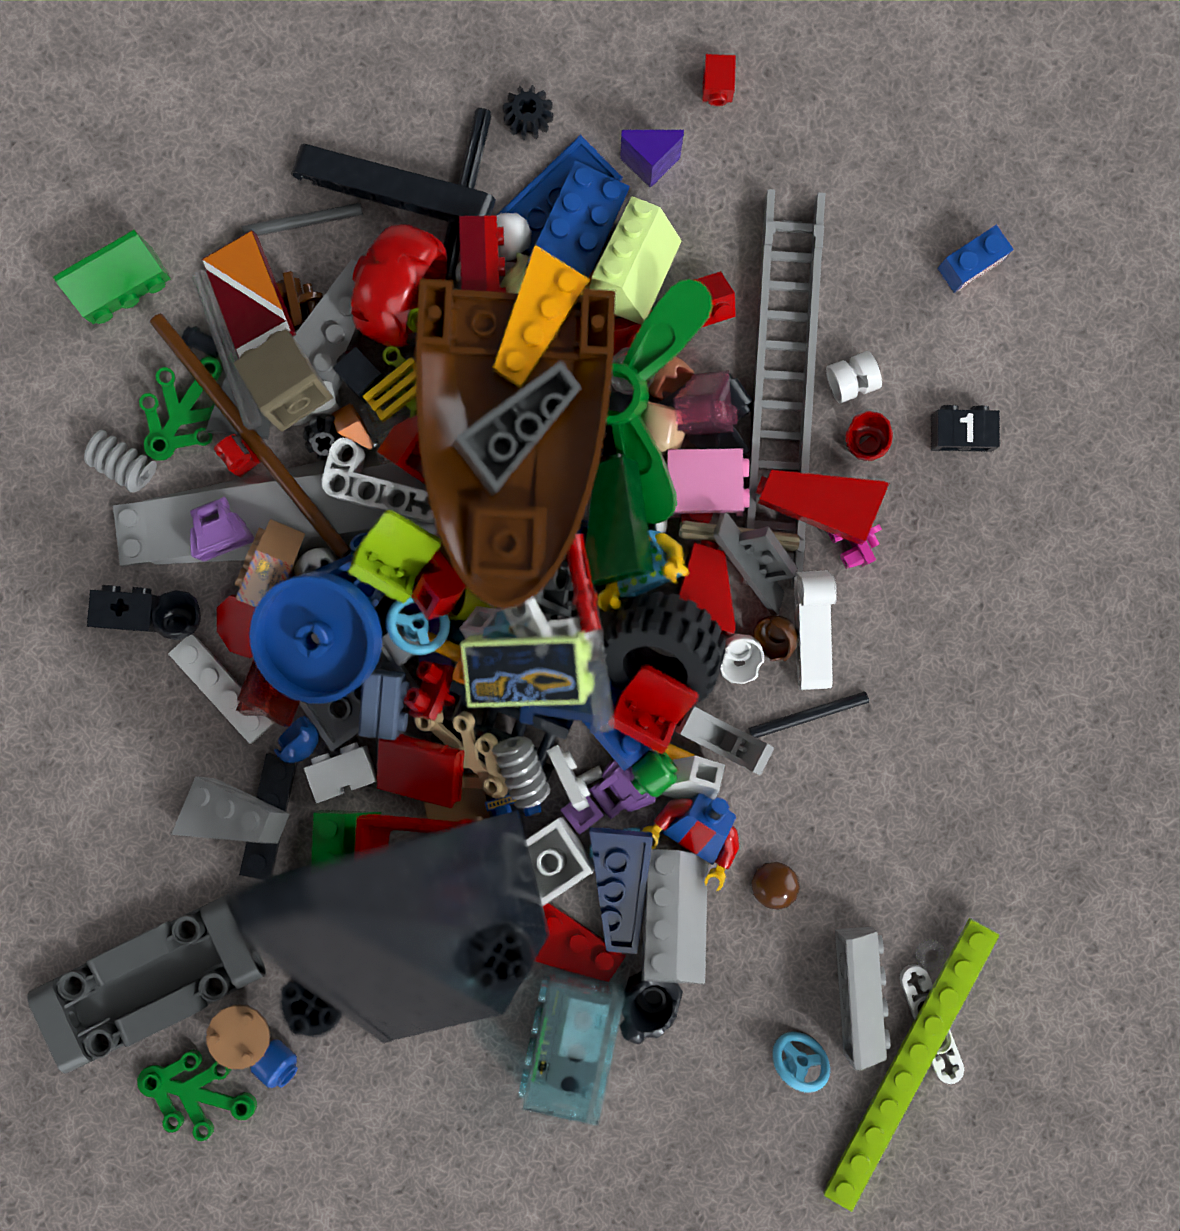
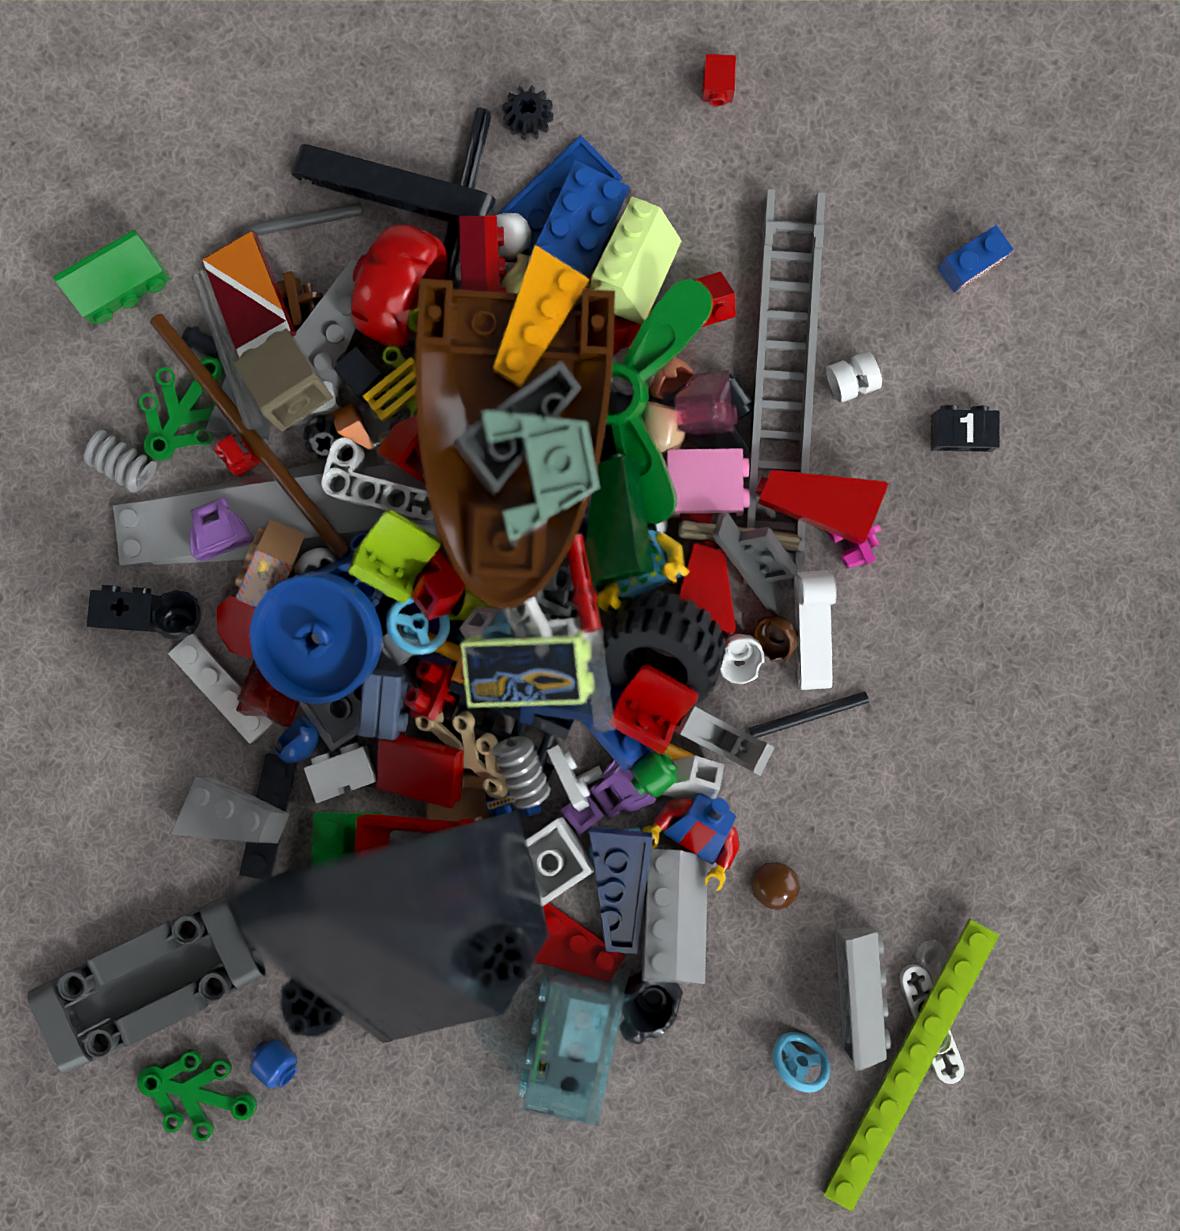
medium nougat piece [206,1005,270,1069] -> none
dark purple slope [620,130,684,188] -> none
red hair [845,411,893,462] -> none
none -> sand green wing [481,410,600,541]

